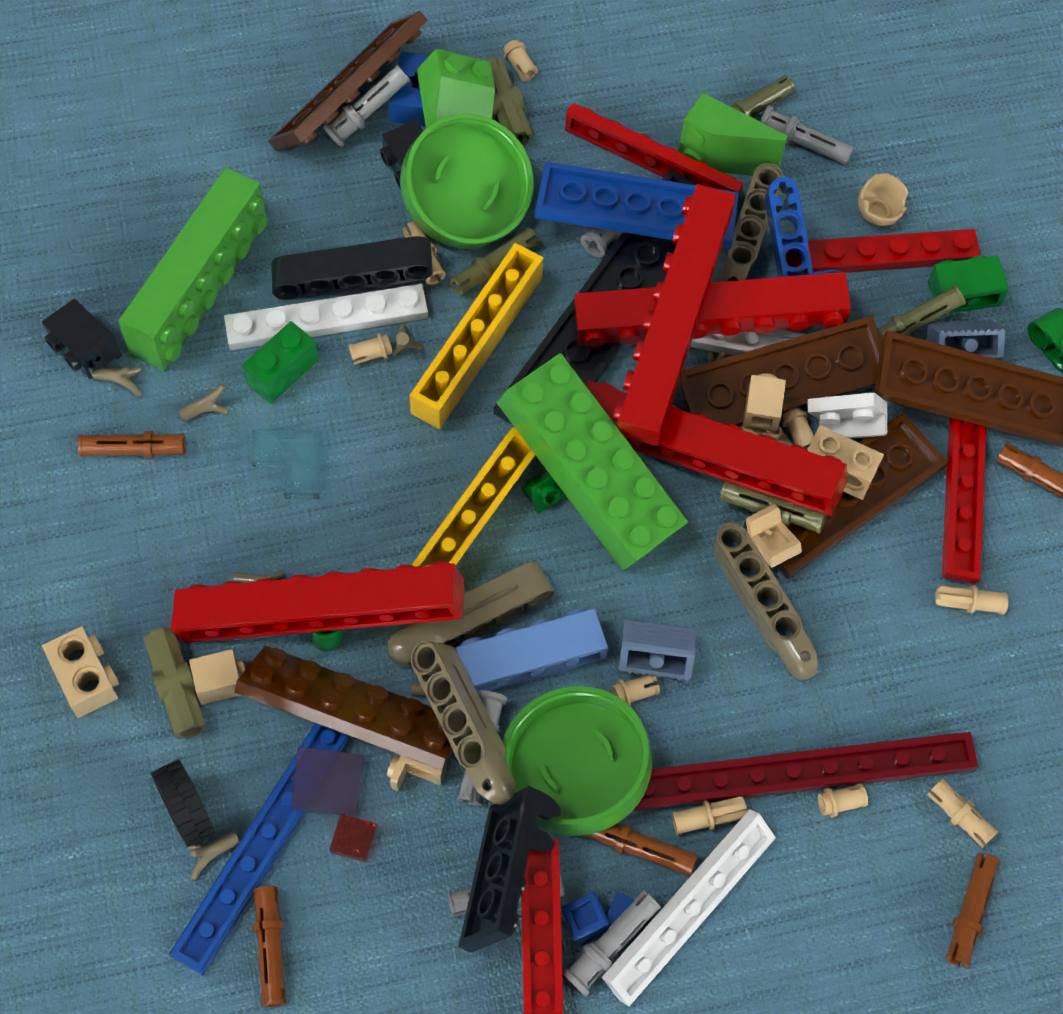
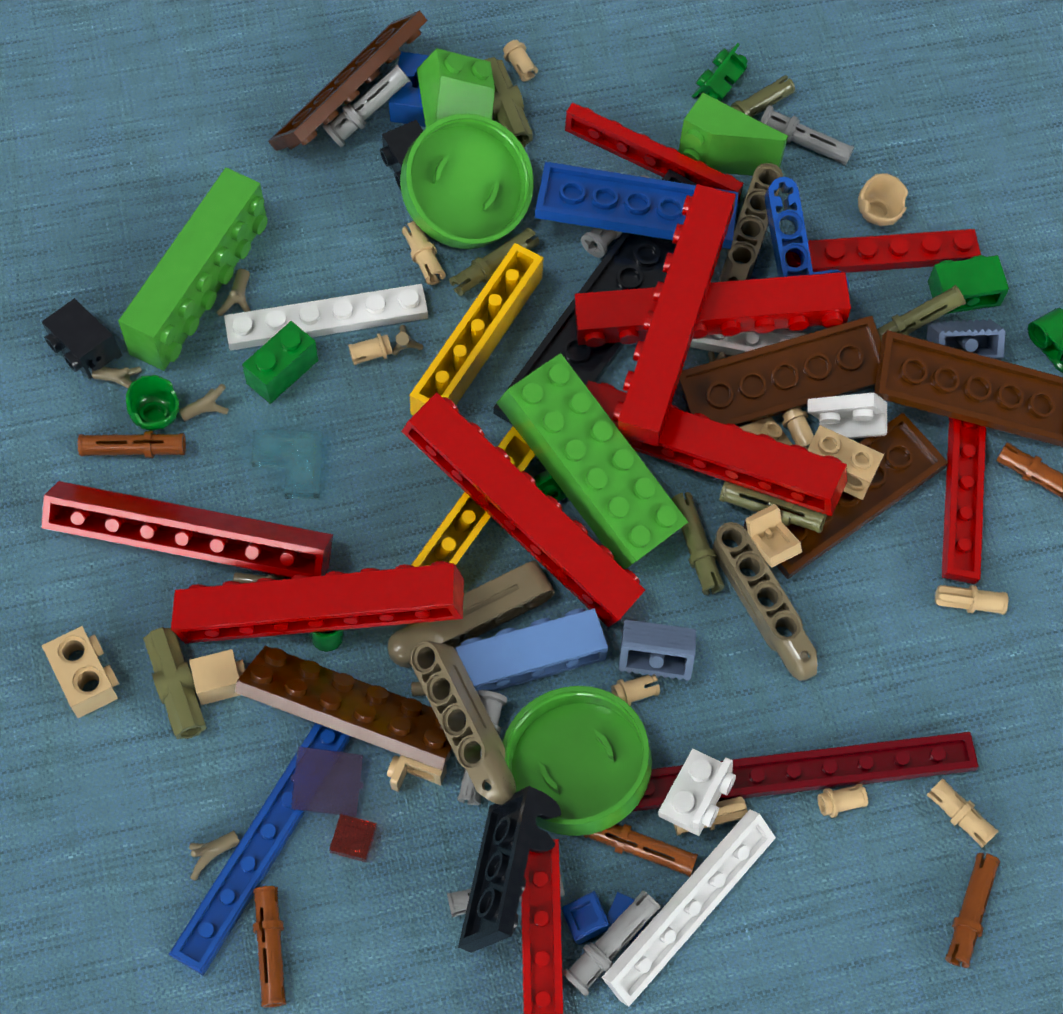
black tyre [151,759,215,848] -> none
black beam [271,236,433,300] -> none
tan brick [742,374,786,431] -> none
none -> red brick [41,481,333,577]
none -> green hair [126,375,179,431]
none -> dark tan bar [216,269,251,316]
none -> red brick [401,392,645,627]
none -> white bracket [658,748,736,836]
none -> olive pin [672,492,725,595]
none -> green hinge [691,43,747,101]

